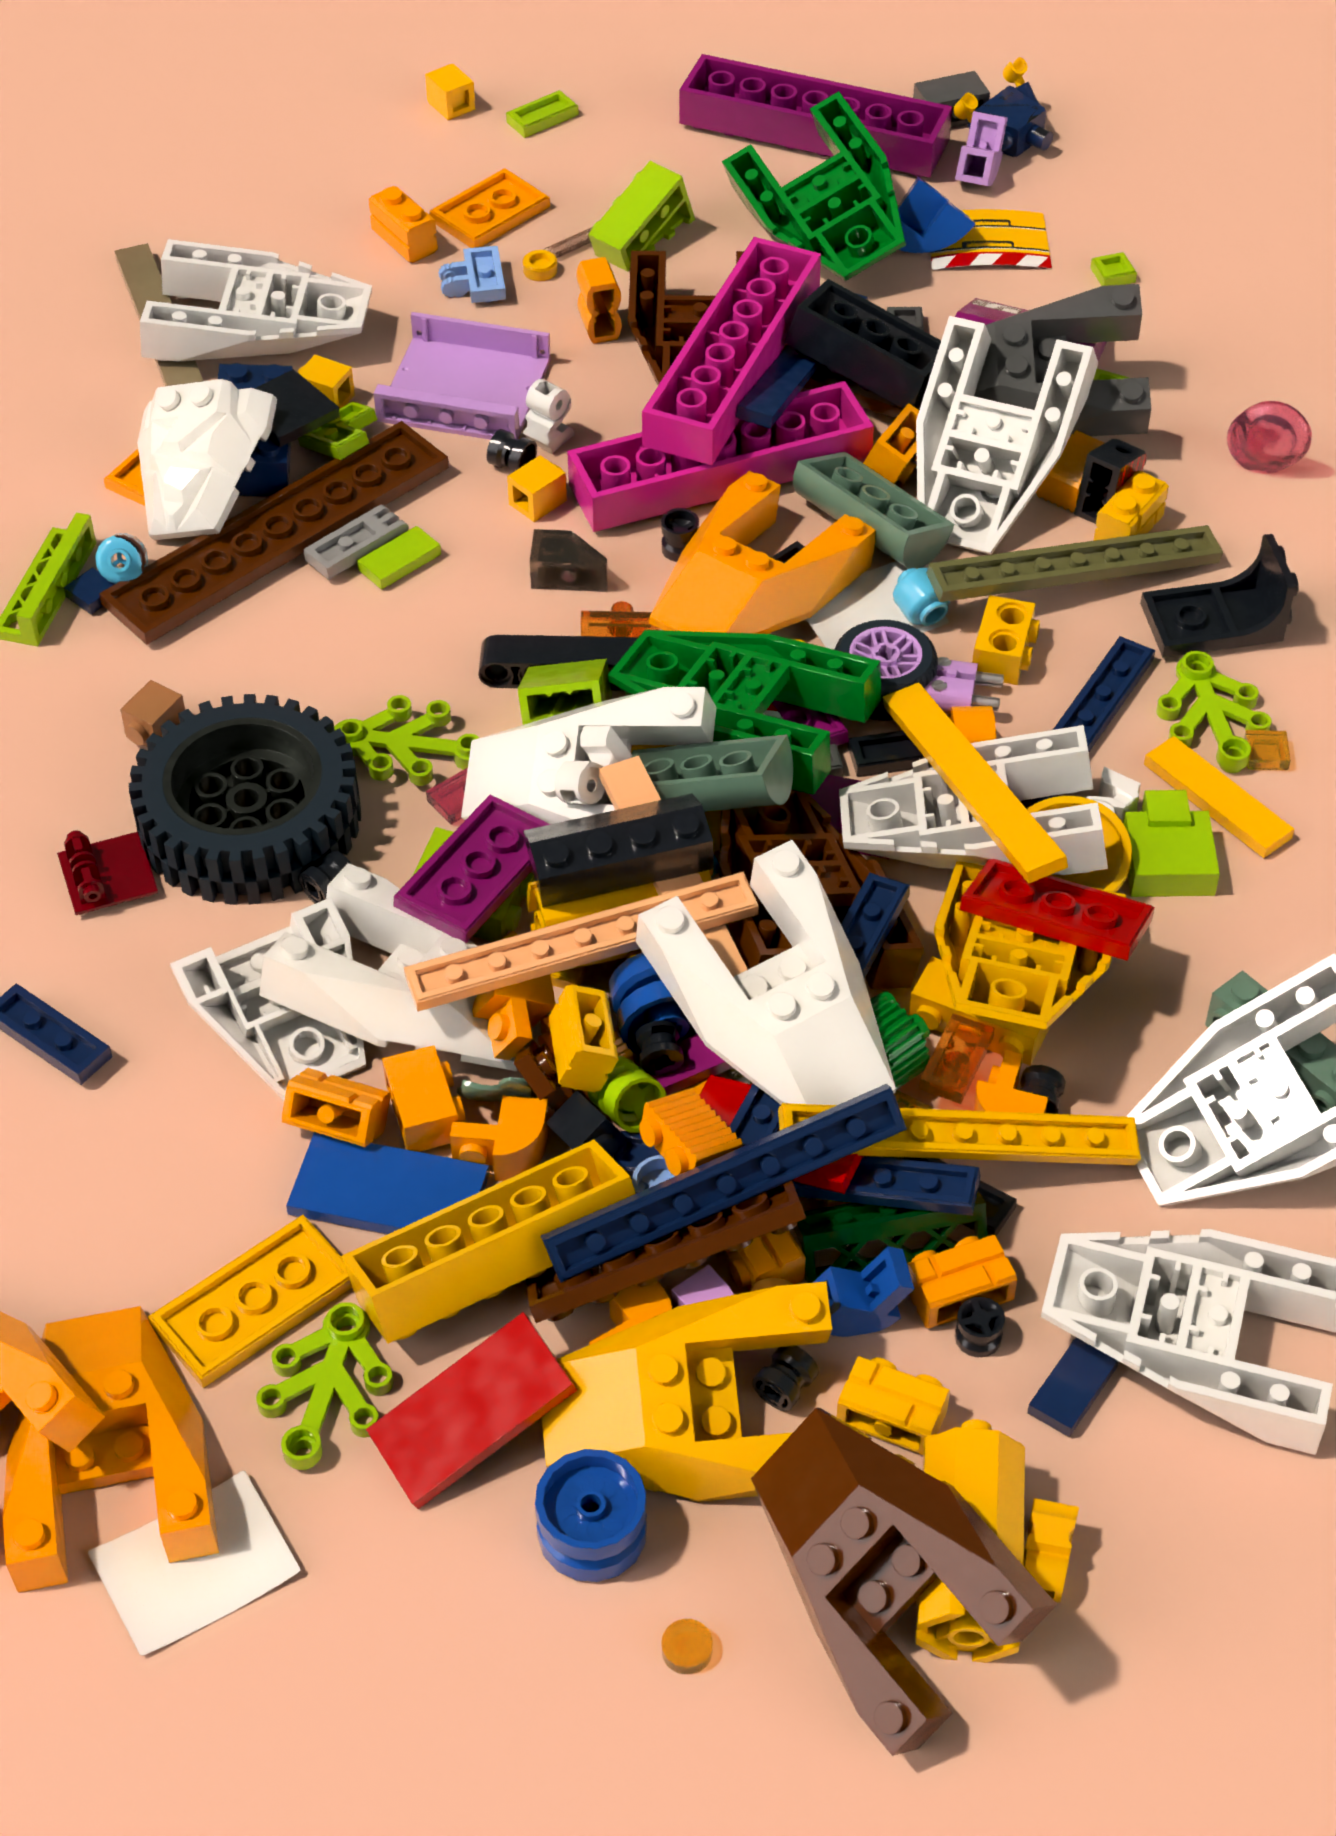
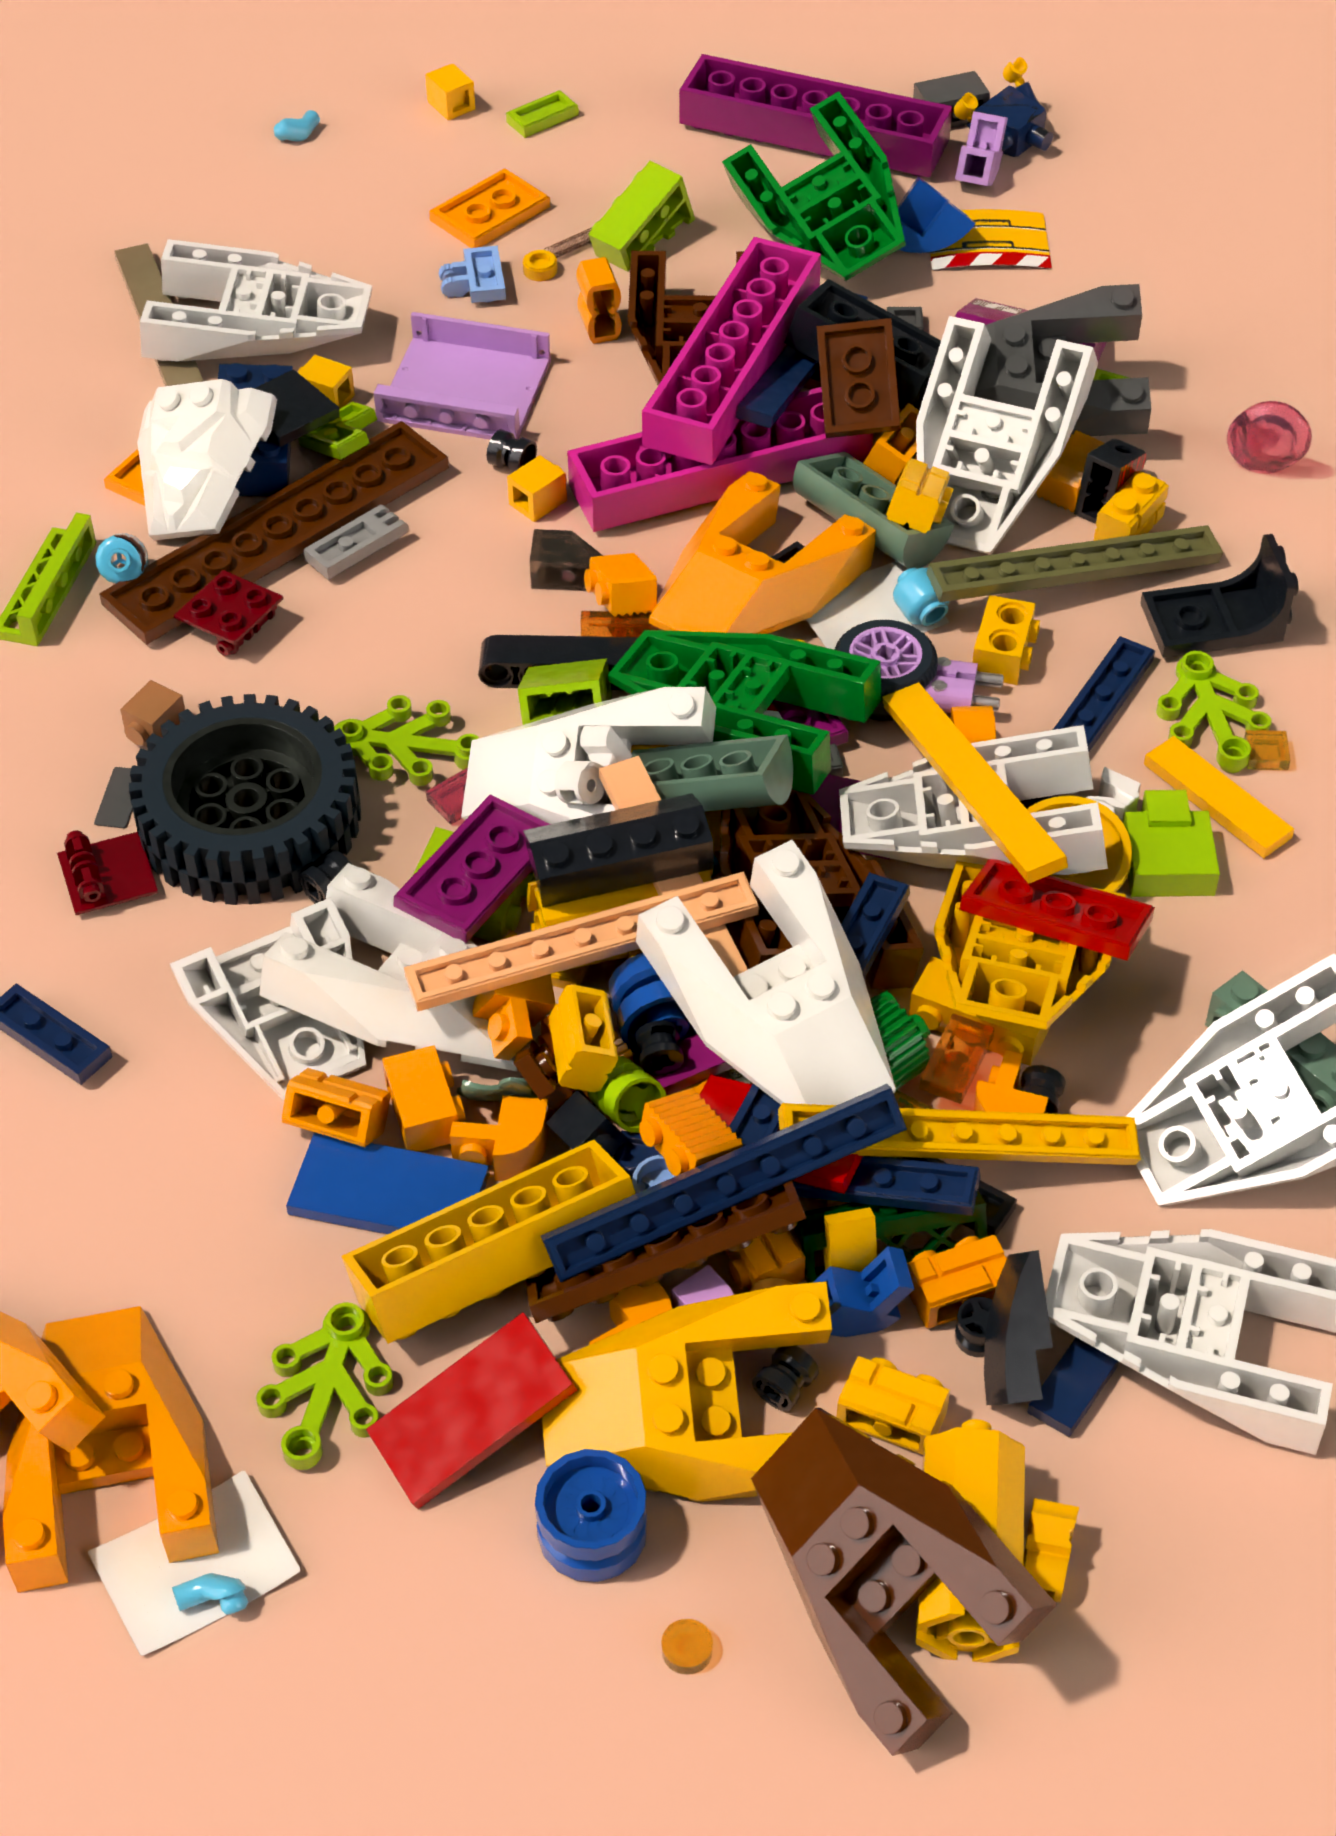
dark blue tile [64,567,115,615] -> none
yellow tile [148,1215,353,1388] -> none
lime tile [357,526,441,590] -> none
light orange brick [369,186,438,263] -> none
white leg [523,379,575,454] -> none
black wheel [661,508,699,562] -> none
black tile [848,731,924,777] -> none
lime tile [1090,252,1137,286] -> none
none -> dark grey sticker [94,767,132,828]
none -> medium azure arm [172,1573,248,1615]
none -> dark red hinge [174,570,284,656]
none -> medium azure arm [274,110,320,142]
none -> light orange brick [584,553,657,617]
none -> reddish brown plate [816,318,901,438]
none -> yellow slope [823,1207,877,1272]
none -> yellow brick [886,458,954,533]
none -> black slope [984,1250,1053,1405]

